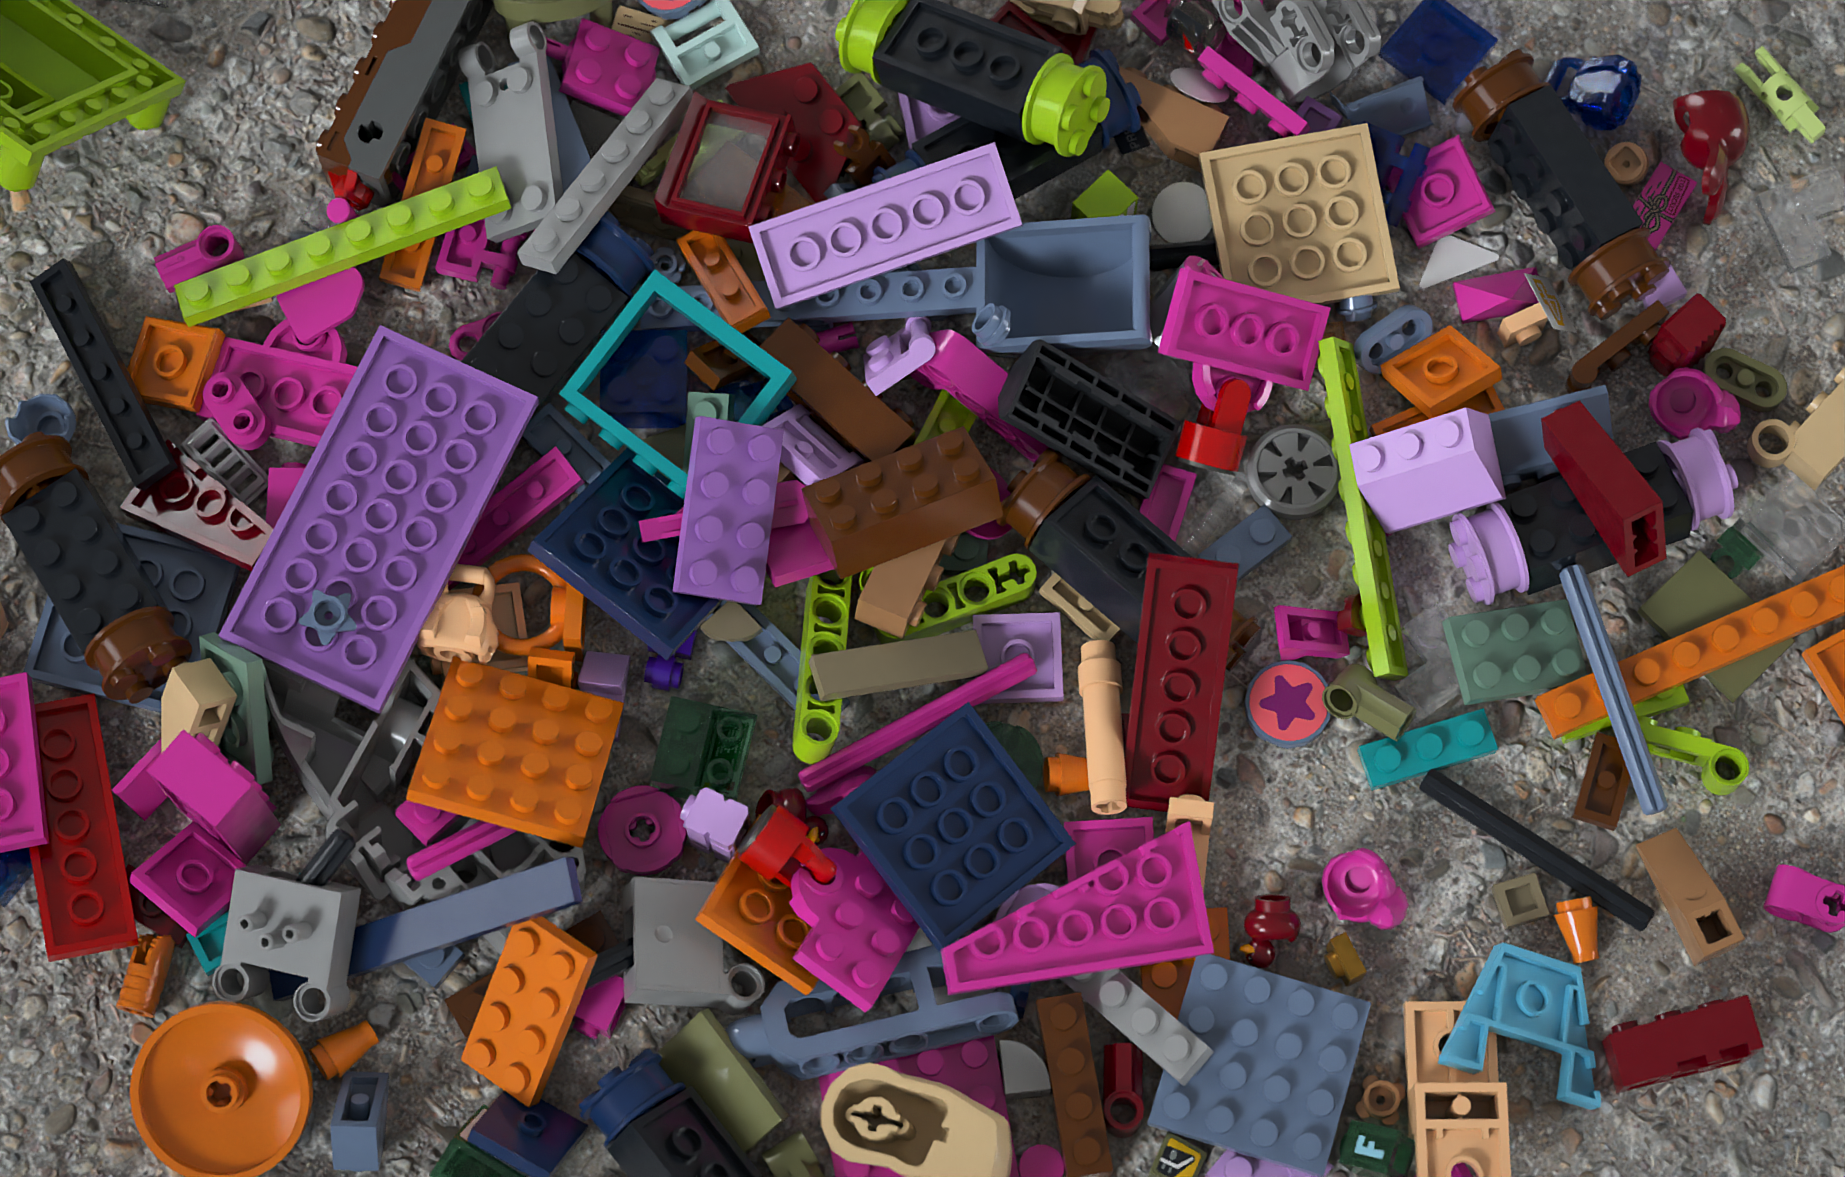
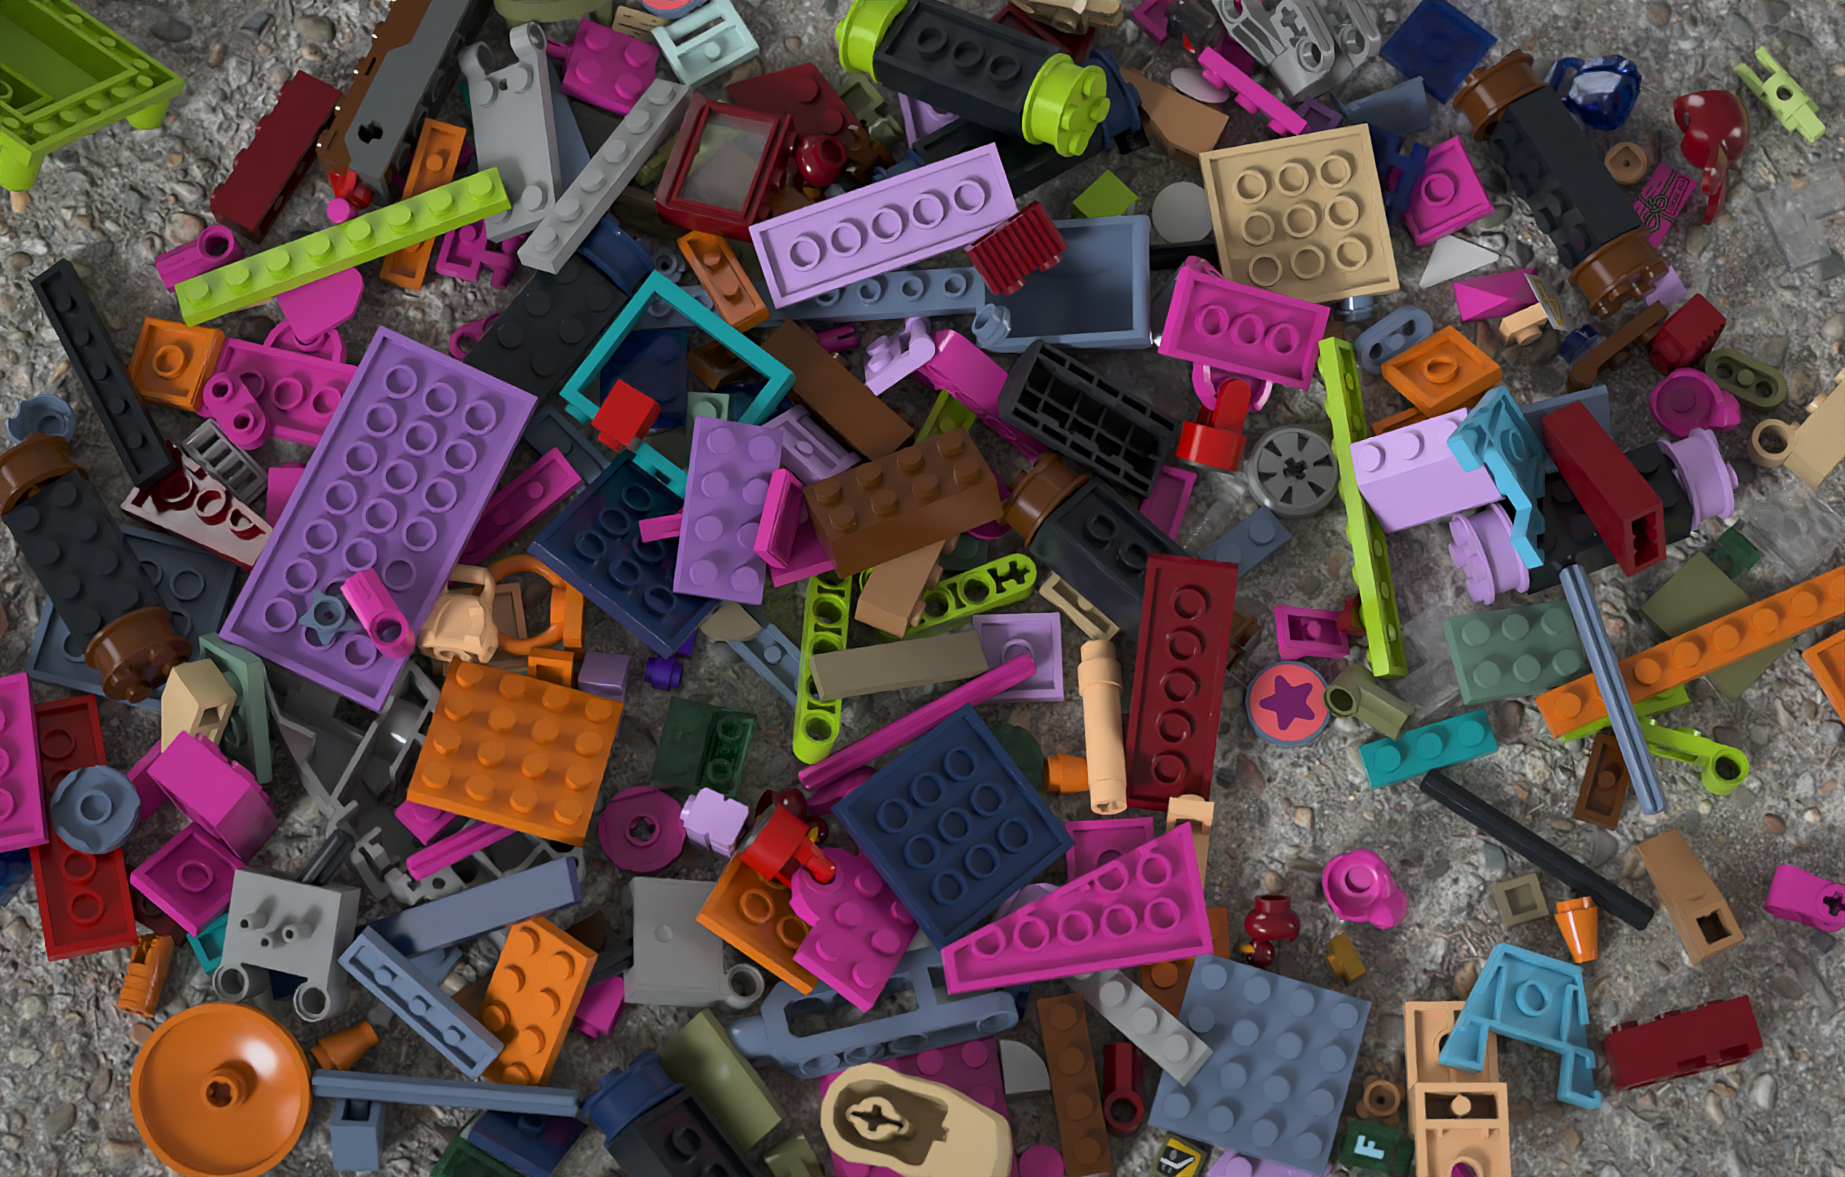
none -> sand blue tile [50,765,142,854]
none -> dark red brick [209,69,343,245]
none -> sand blue axle [312,1069,581,1117]
none -> sand blue plate [337,925,505,1081]
none -> dark pink piece [340,568,415,659]
none -> red brick [591,379,662,453]
none -> dark pink tile [753,469,805,568]
none -> dark red animal [793,133,847,199]
none -> dark red brick [963,200,1069,296]
none -> medium azure wing [1446,386,1545,569]
none -> clear blue tile [1559,323,1600,365]

